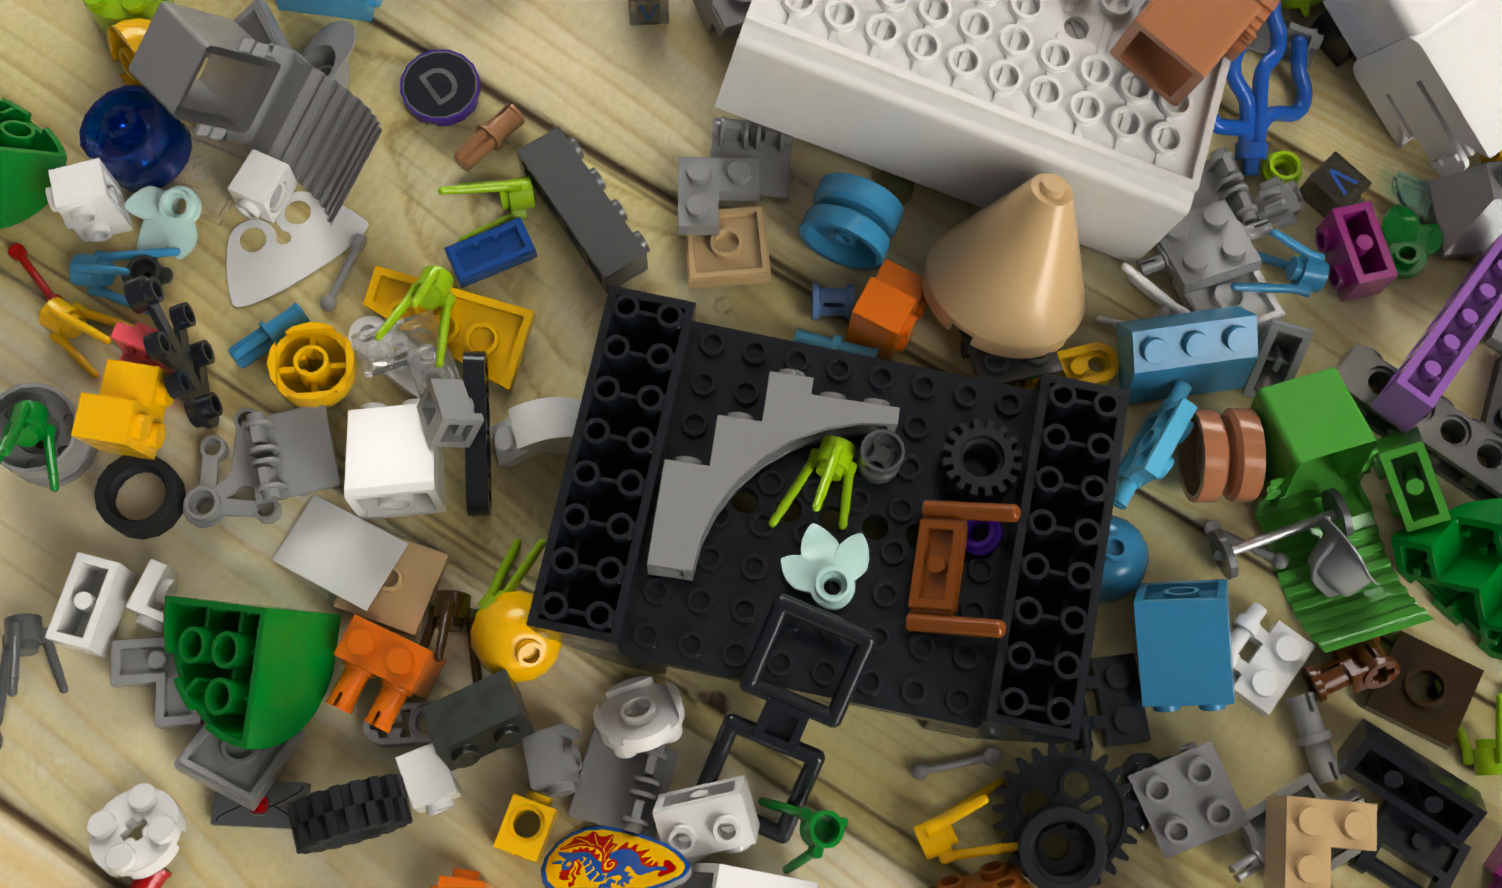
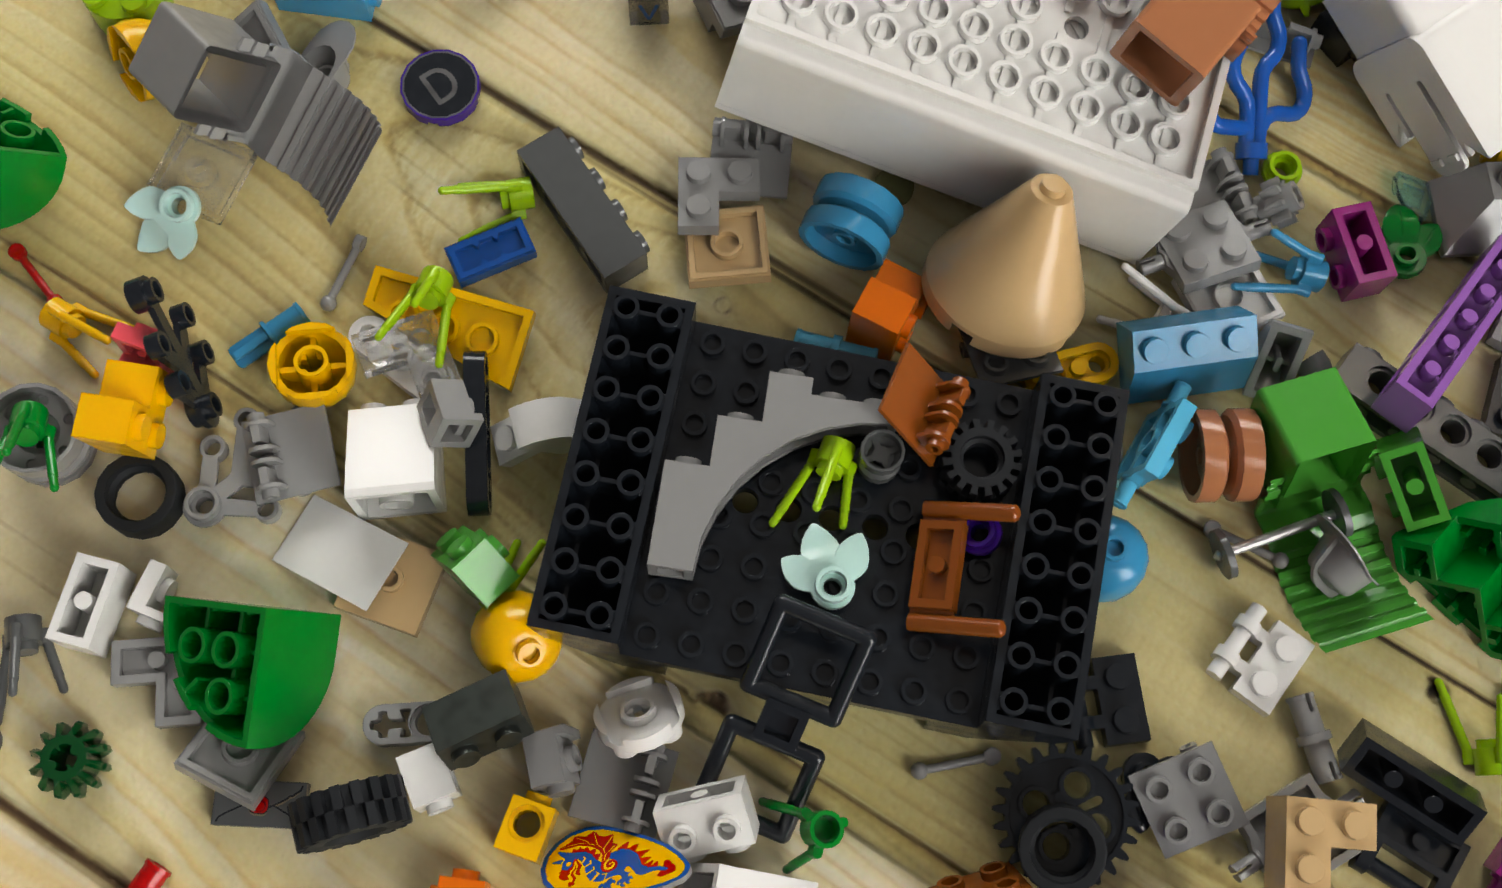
white brick [46,158,133,242] -> none
dark azure plant [69,248,181,315] -> none
clear blue wheel [79,85,193,193] -> none
white plate [87,783,186,880] -> none
pearl dark grey plate [122,255,173,286] -> none
white piece [226,191,369,307] -> none
white brick [227,149,298,224] -> none
orange brick [325,614,447,734] -> none
dark brown plant [419,590,482,683] -> none
medium nougat axle [453,103,525,171] -> none
medium blue bush [811,283,855,321] -> none
yellow plant [913,778,1018,866] -> none
dark azure slope [1133,579,1235,712] -> none
clear smoke brick [1299,151,1372,218] -> none
reddish brown connector [1301,637,1401,703] -> none
dark brown piece [1362,630,1484,750] -> none
none -> dark green gear [28,721,113,800]
none -> bright green brick [431,525,520,608]
none -> dark orange hinge [878,342,971,467]
none -> dark grey hinge [1297,350,1332,377]

